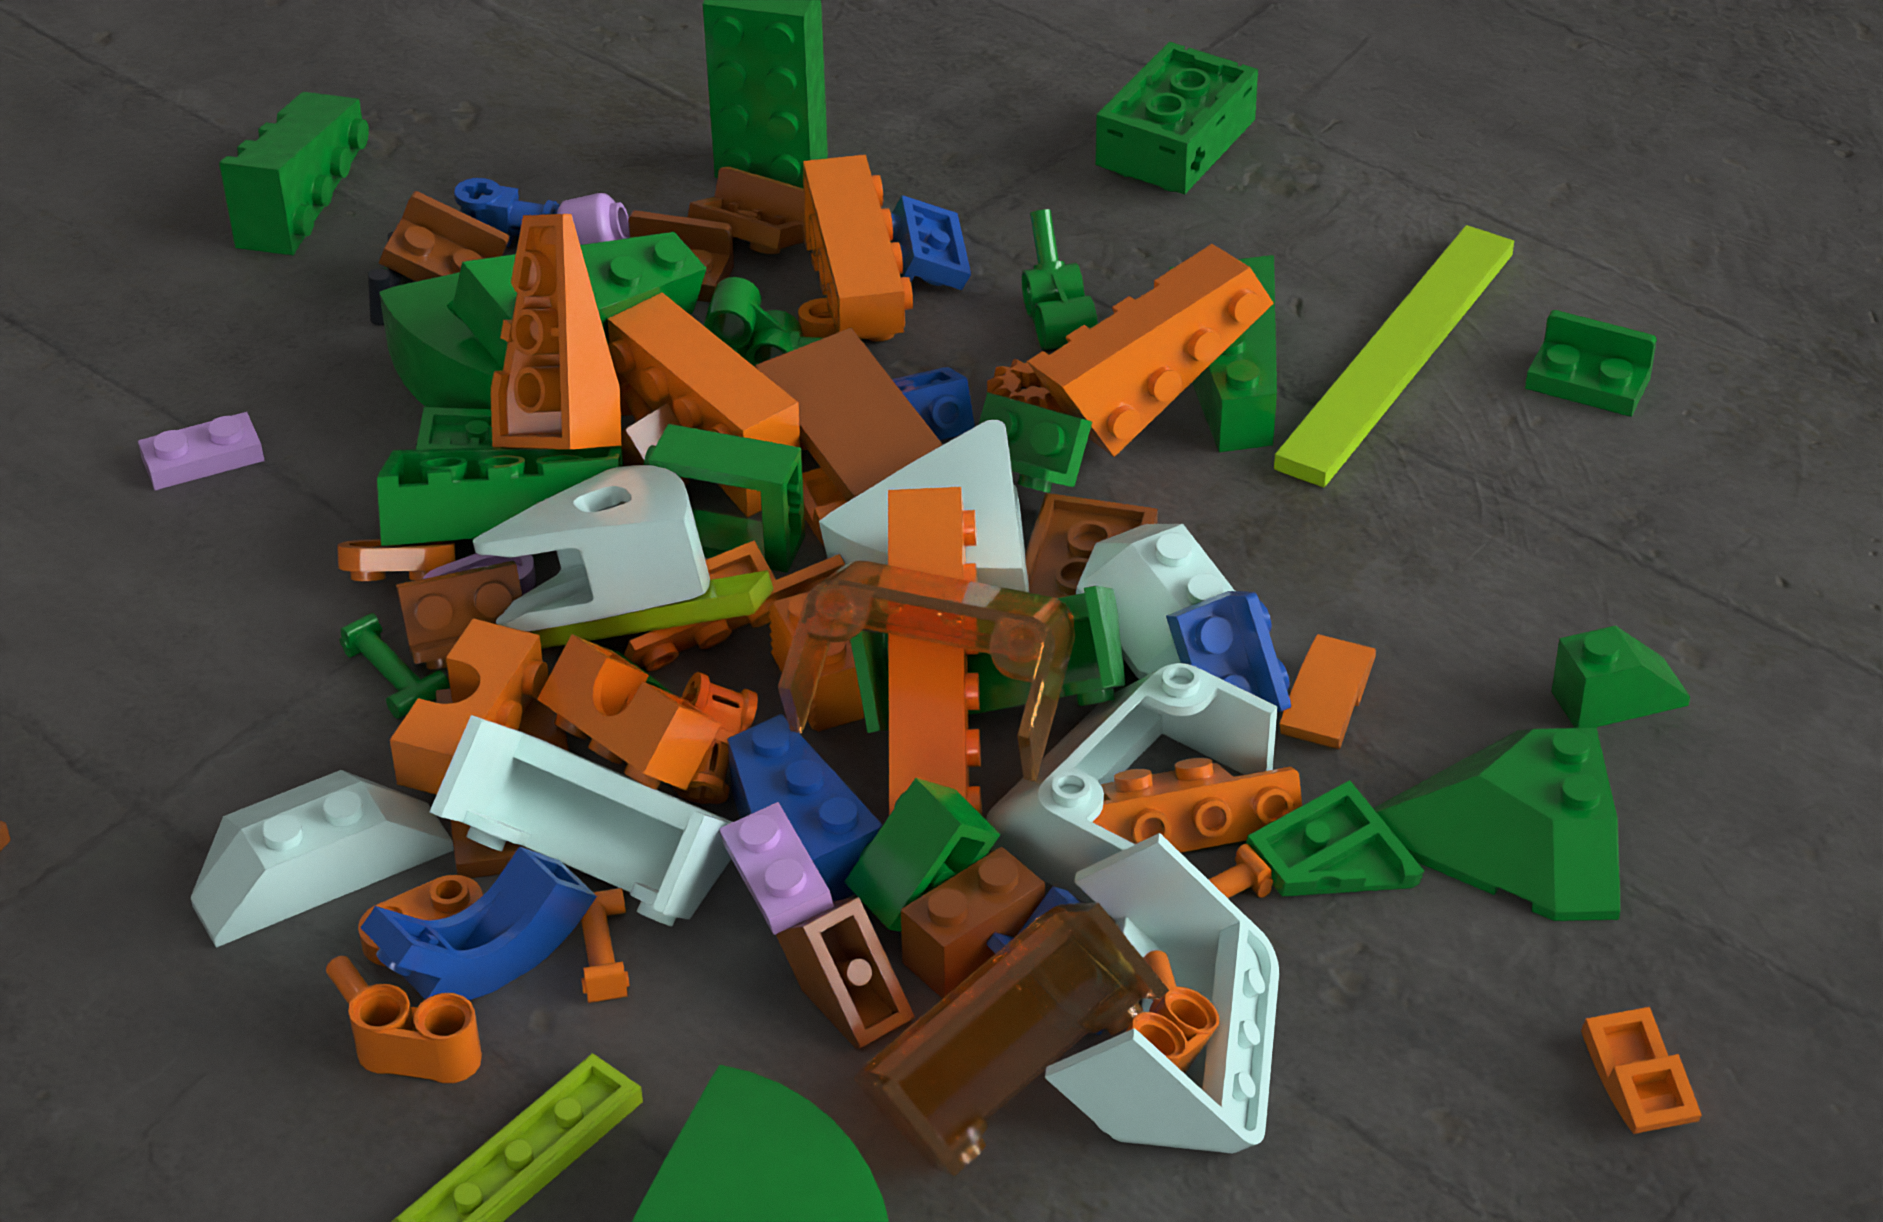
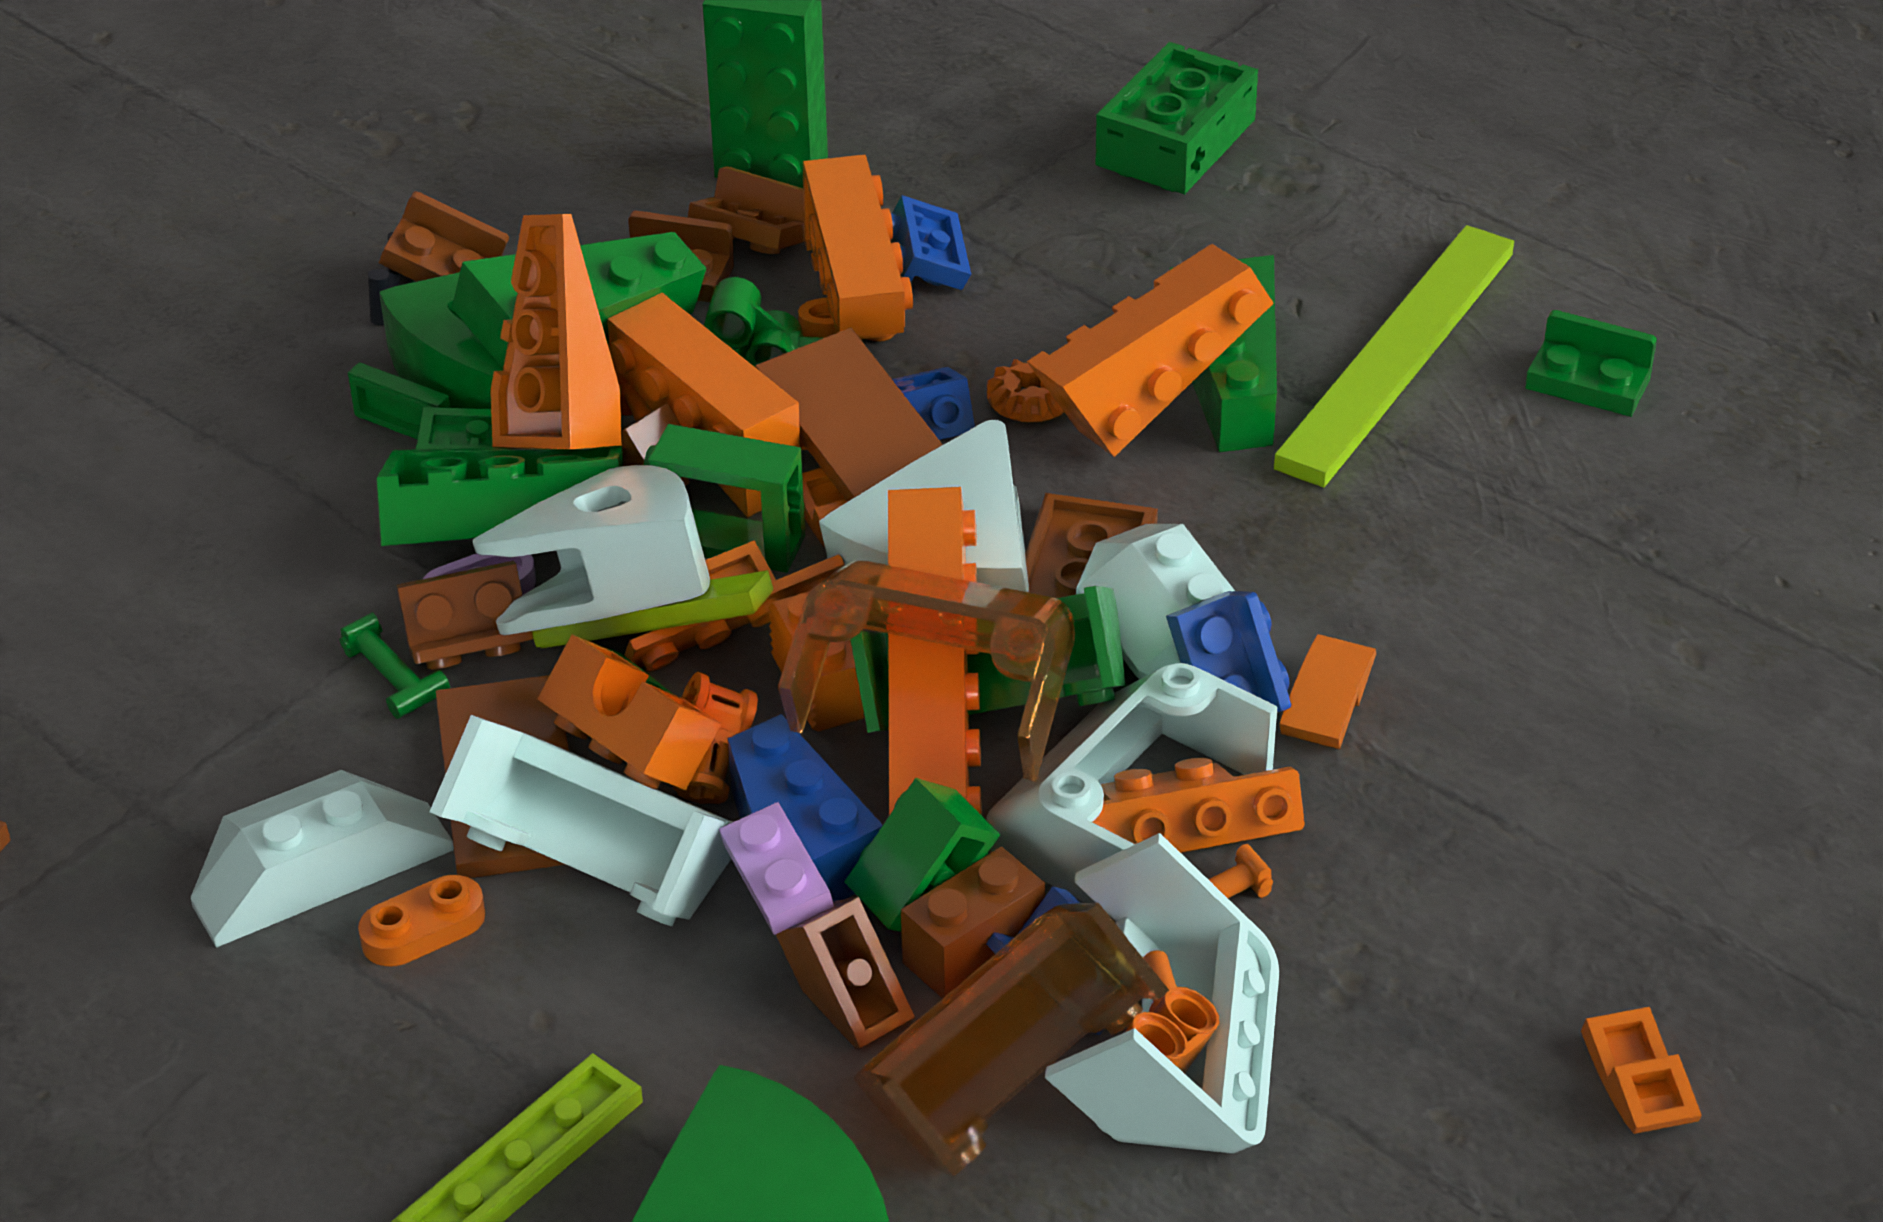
lavender plate [138,412,264,490] -> none
green wedge [219,92,369,256] -> none
orange beam [326,956,482,1083] -> none
orange plate [337,539,455,581] -> none
blue arch [360,847,597,1000] -> none
orange arch [390,619,548,795] -> none
blue connector [454,178,560,247] -> none
lavender head [557,193,630,245] -> none
orange piece [581,888,630,1003] -> none
green bracket [978,392,1092,493] -> none
green beam [1021,209,1098,351] -> none
green wing [1246,780,1424,897] -> none
green wedge [1373,728,1621,921] -> none
green slope [1551,625,1690,728] -> none
none -> green tile [348,362,451,440]

